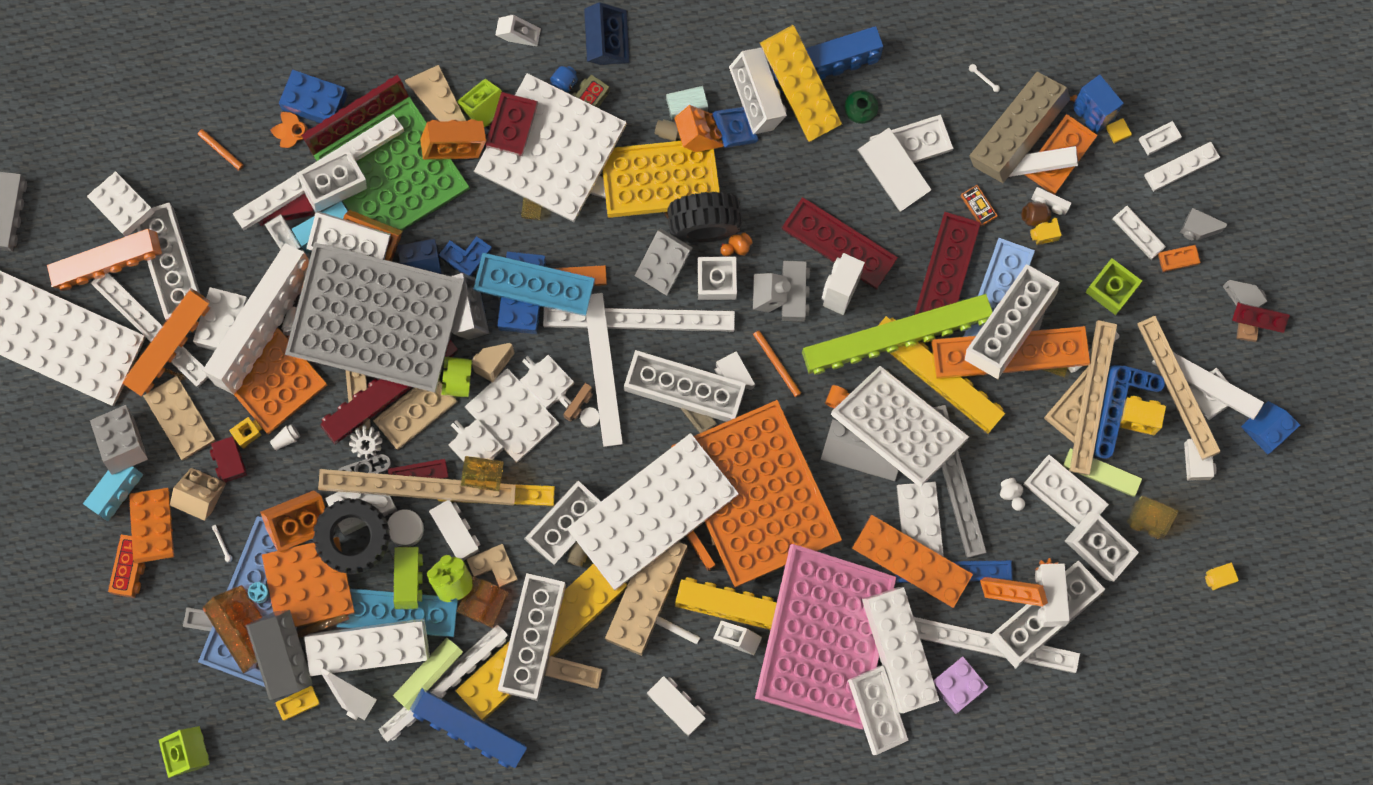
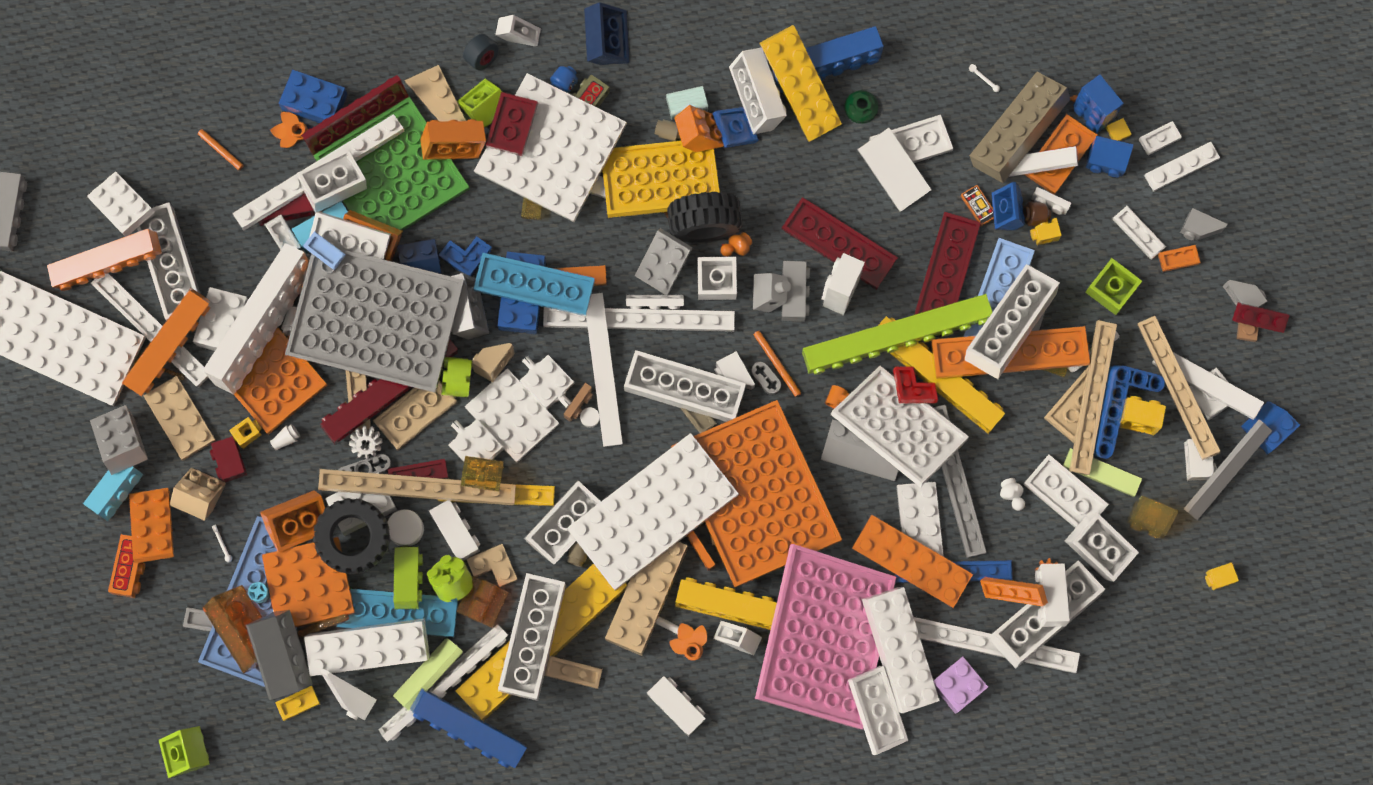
none -> light blue tile [303,231,346,270]
none -> black wheel [463,34,499,71]
none -> white plate [626,295,684,309]
none -> orange plate [670,623,707,660]
none -> light grey beam [751,362,781,395]
none -> red plate [893,367,938,403]
none -> blue slope [992,182,1025,230]
none -> blue slope [1086,136,1133,178]
none -> light grey tile [1184,420,1272,520]

